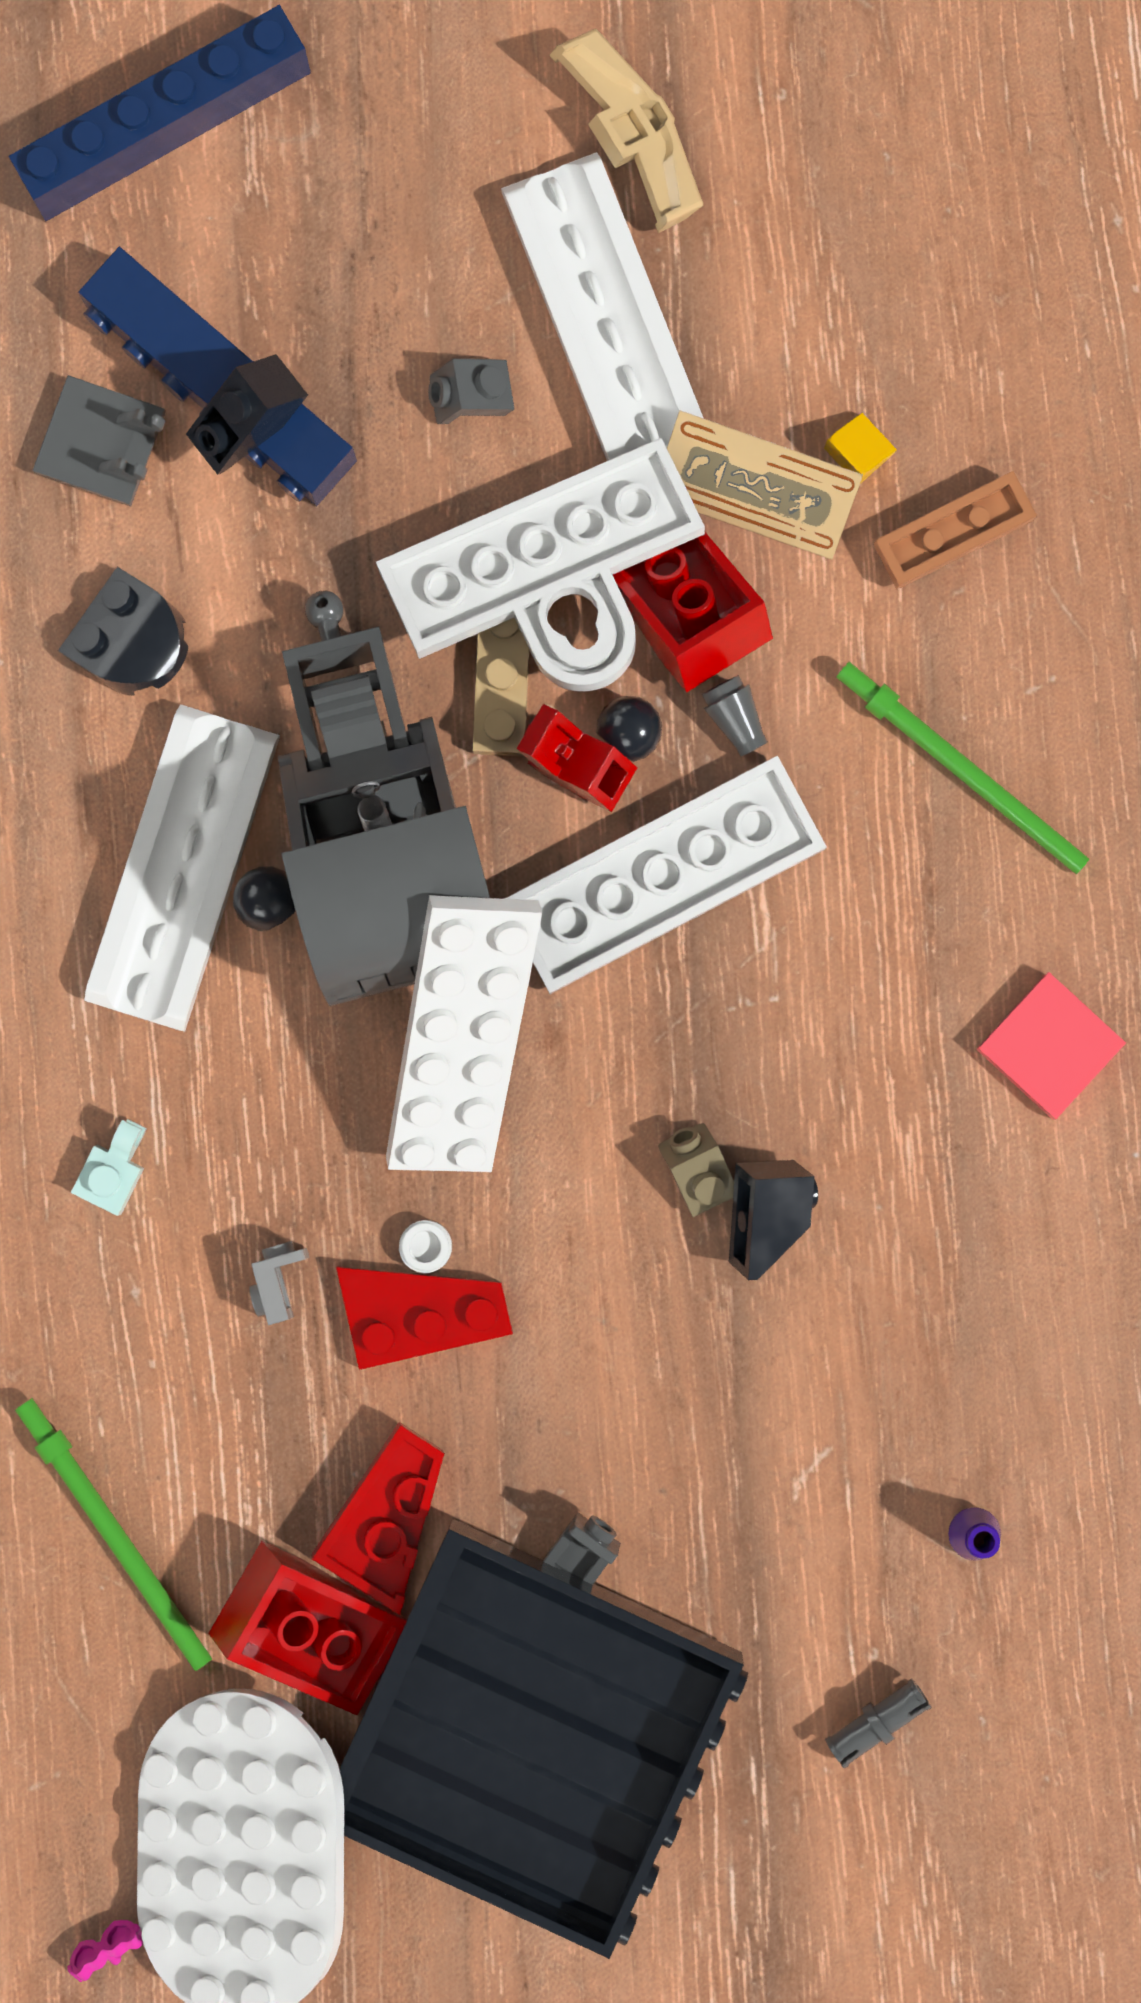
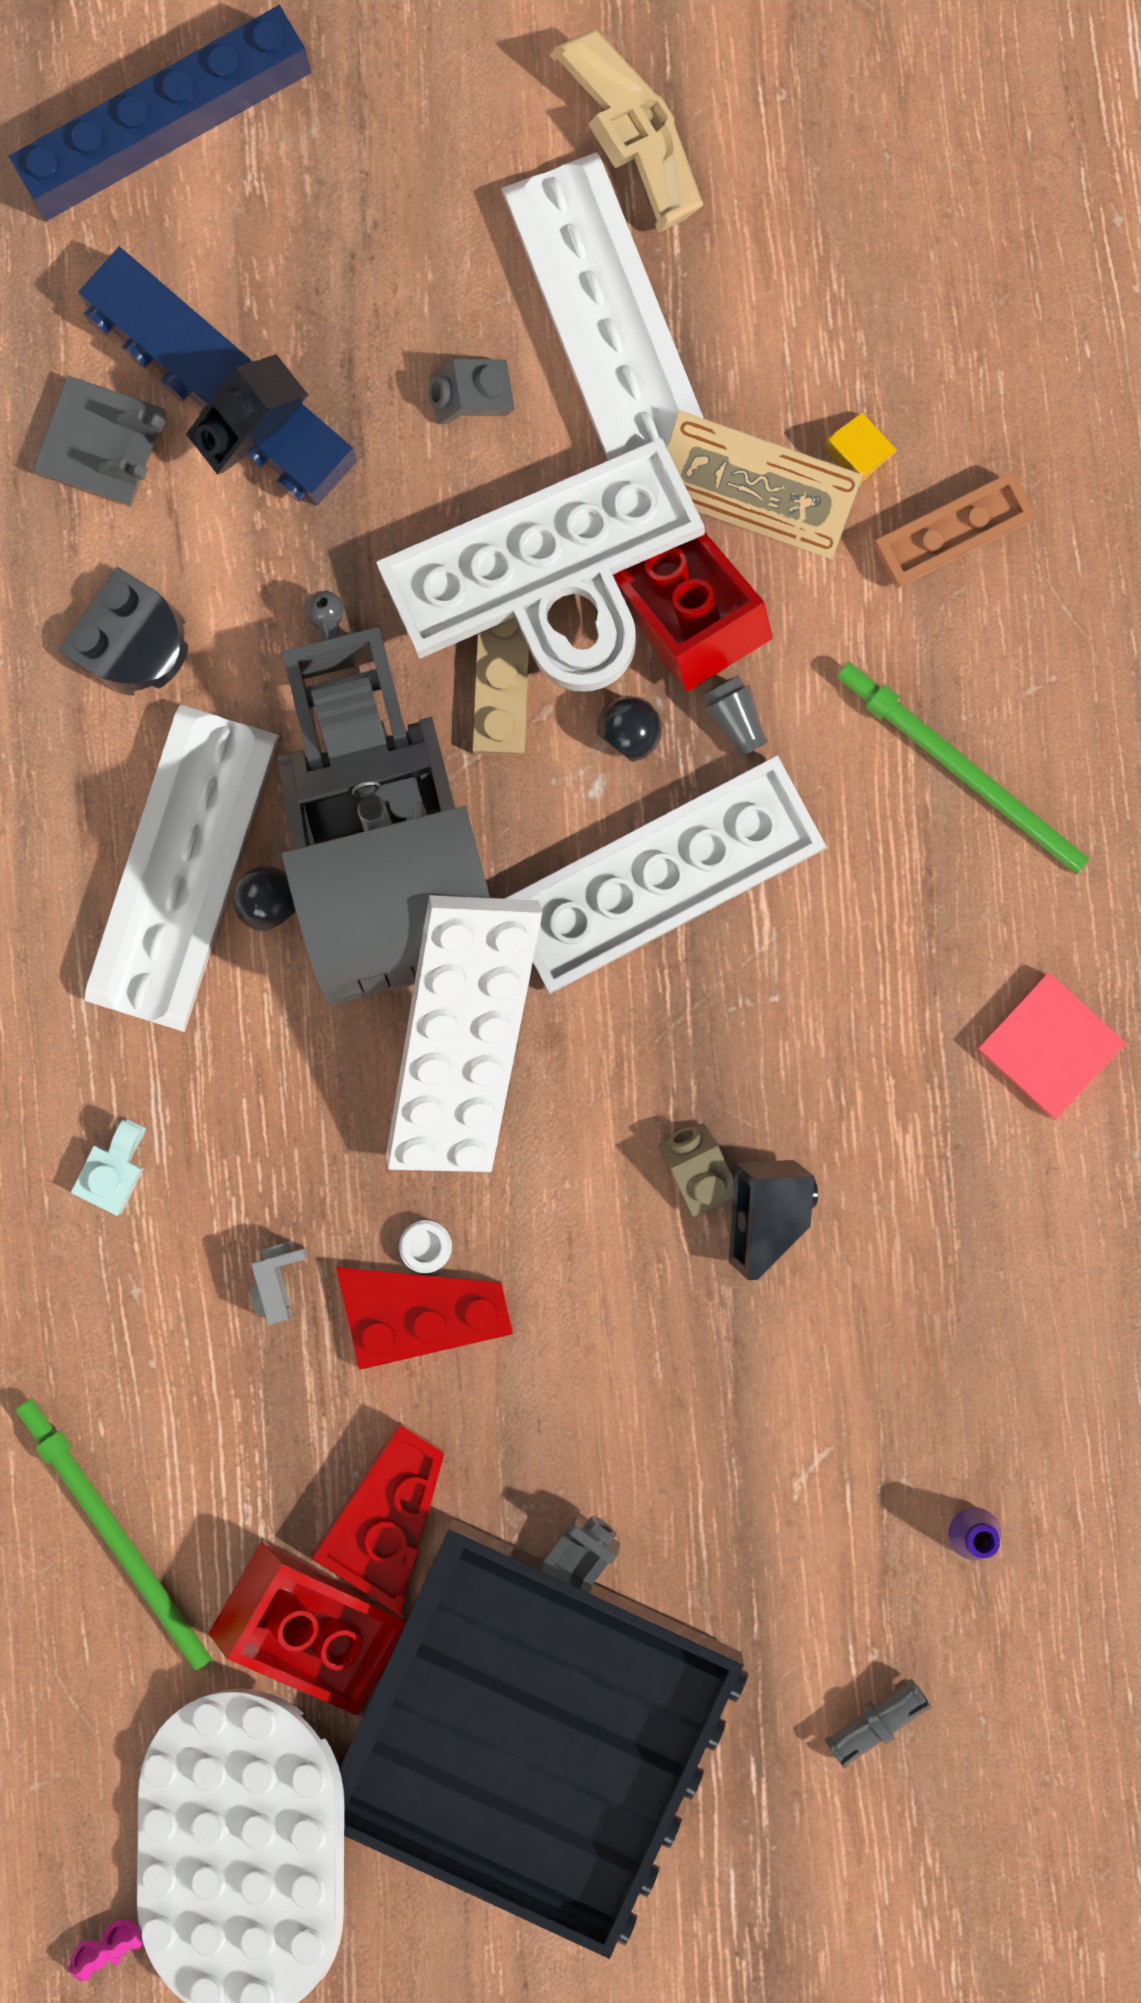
red brick [516,704,638,812] -> none

